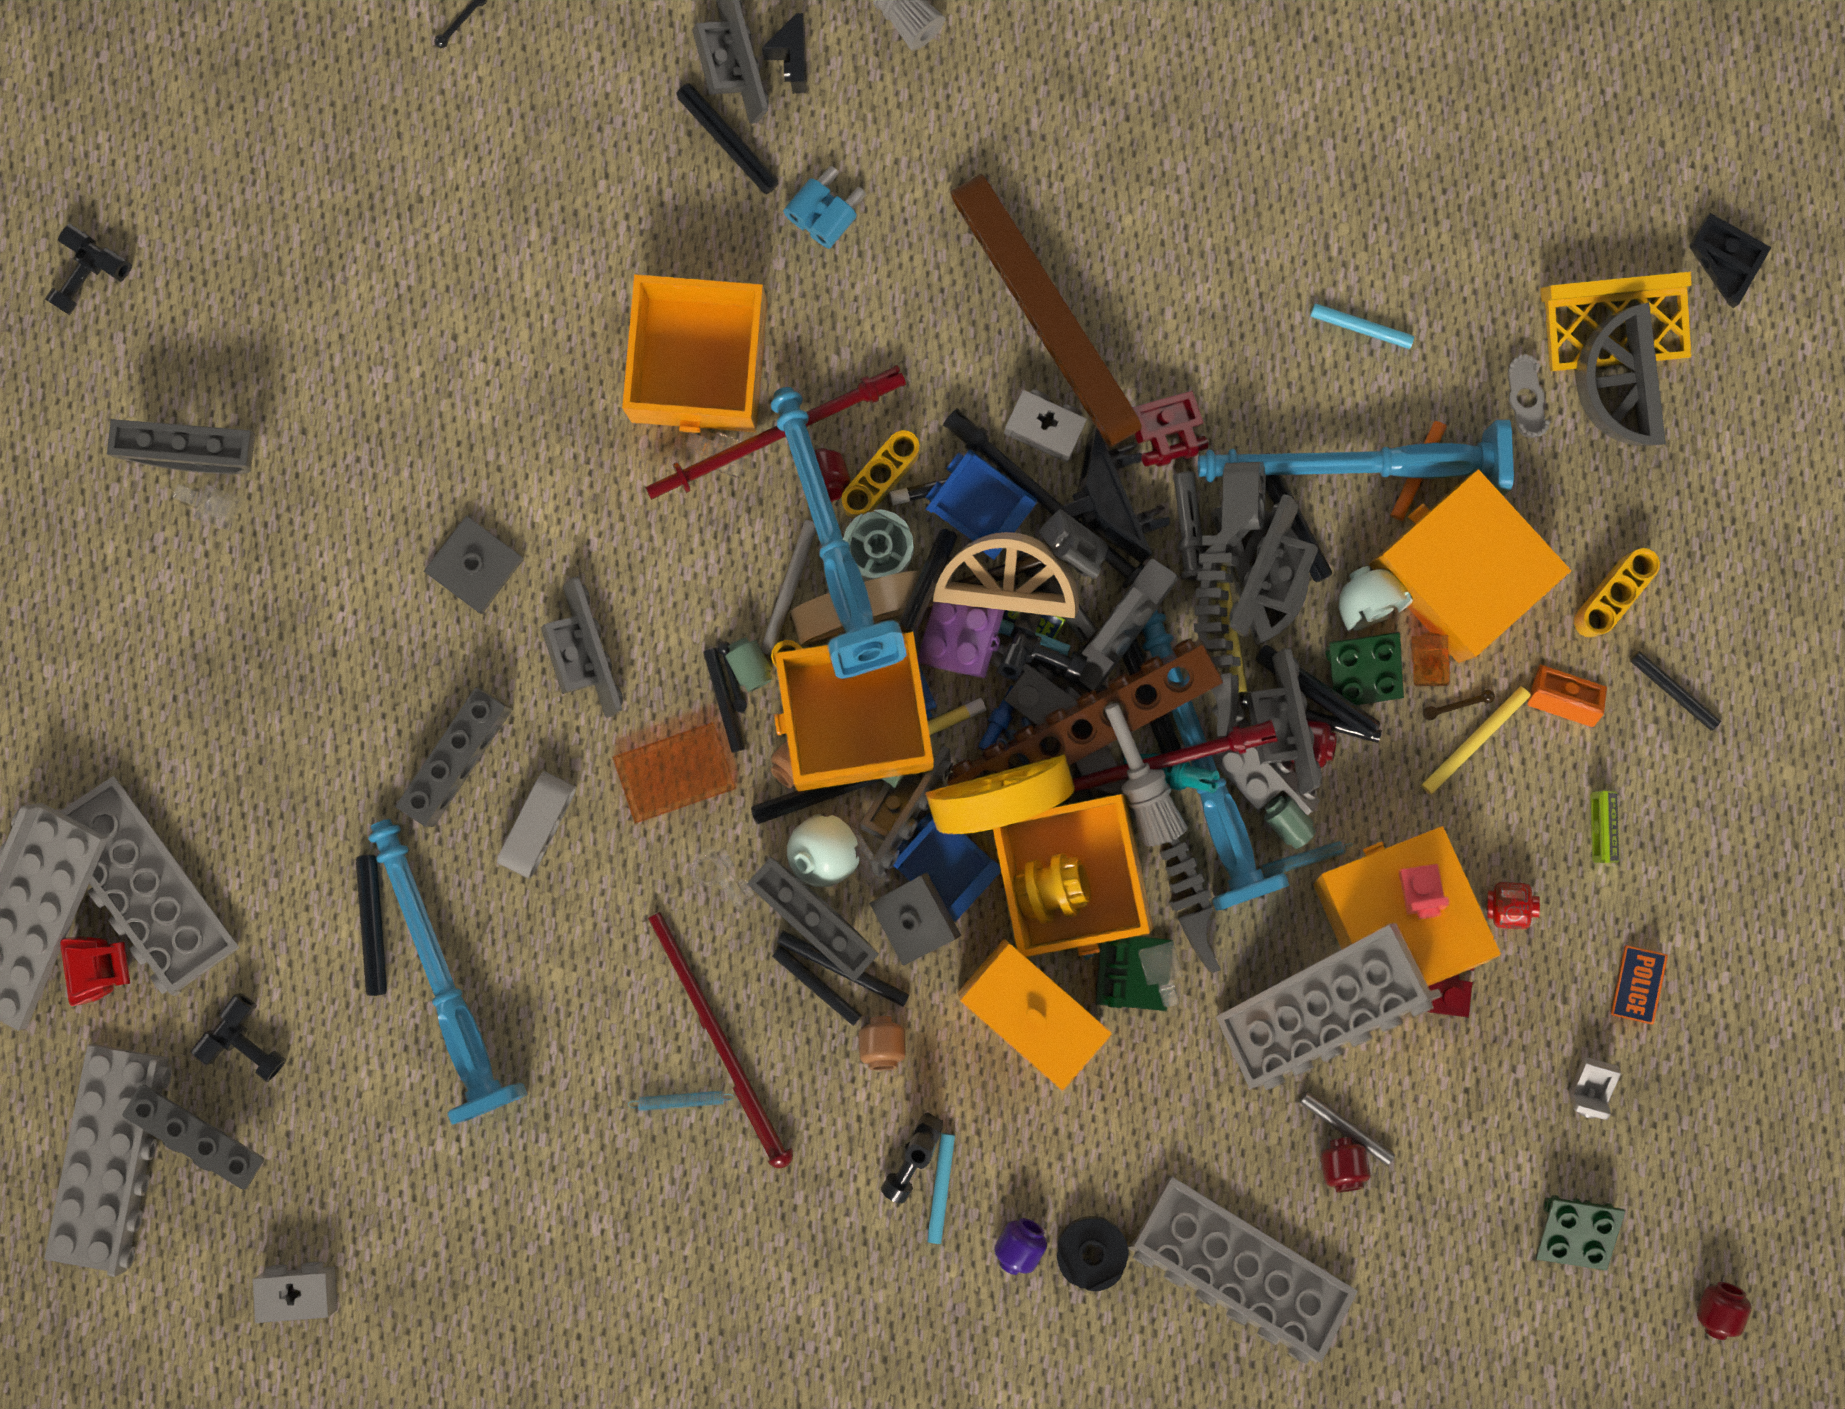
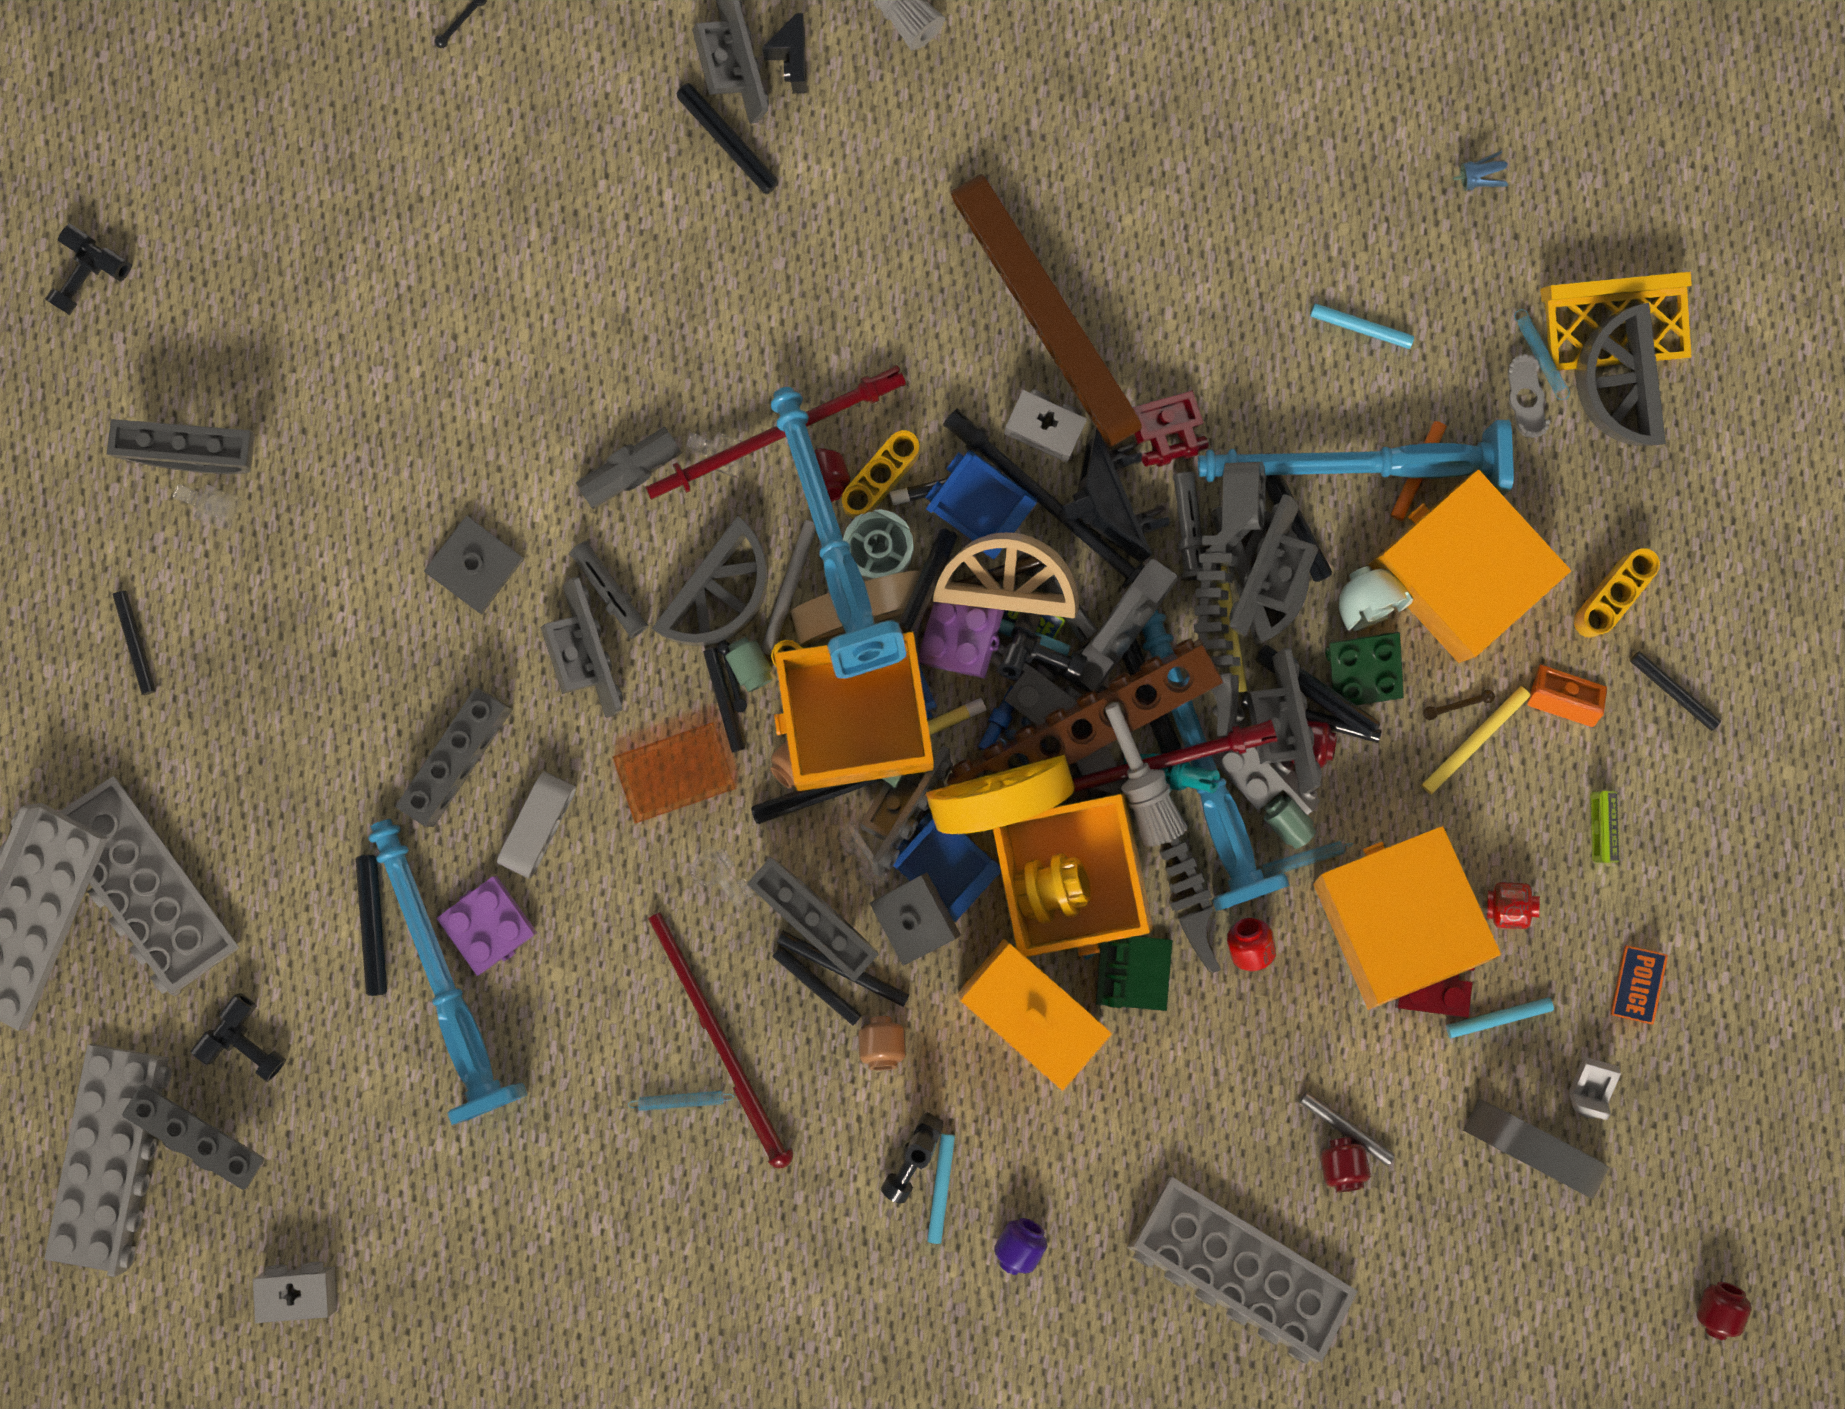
red piece [60,936,131,1006] -> none
light orange container [622,274,768,433] -> none
dark azure piece [783,166,866,249] -> none
light aqua cylinder [786,814,859,887] -> none
dark grey piece [1039,509,1108,579] -> none
black plate [1056,1216,1129,1292] -> none
clear plate [1138,941,1183,1007] -> none
light grey bracket [1216,923,1442,1091] -> none
coral bracket [1398,864,1449,919] -> none
clear orange bracket [1411,632,1450,687] -> none
hinge [1536,1195,1626,1271] -> none
black wing [1689,213,1772,308] -> none
none -> black bar [112,591,156,695]
none -> medium lavender plate [436,875,537,976]
none -> dark grey pin [569,541,649,639]
none -> dark grey piece [575,426,682,509]
none -> dark grey window [651,516,768,646]
none -> red head [1227,918,1276,971]
none -> medium azure bar [1446,997,1554,1039]
none -> flat silver piece [1453,150,1509,191]
none -> dark grey window [1463,1099,1609,1199]
none -> medium azure piece [1514,309,1570,400]

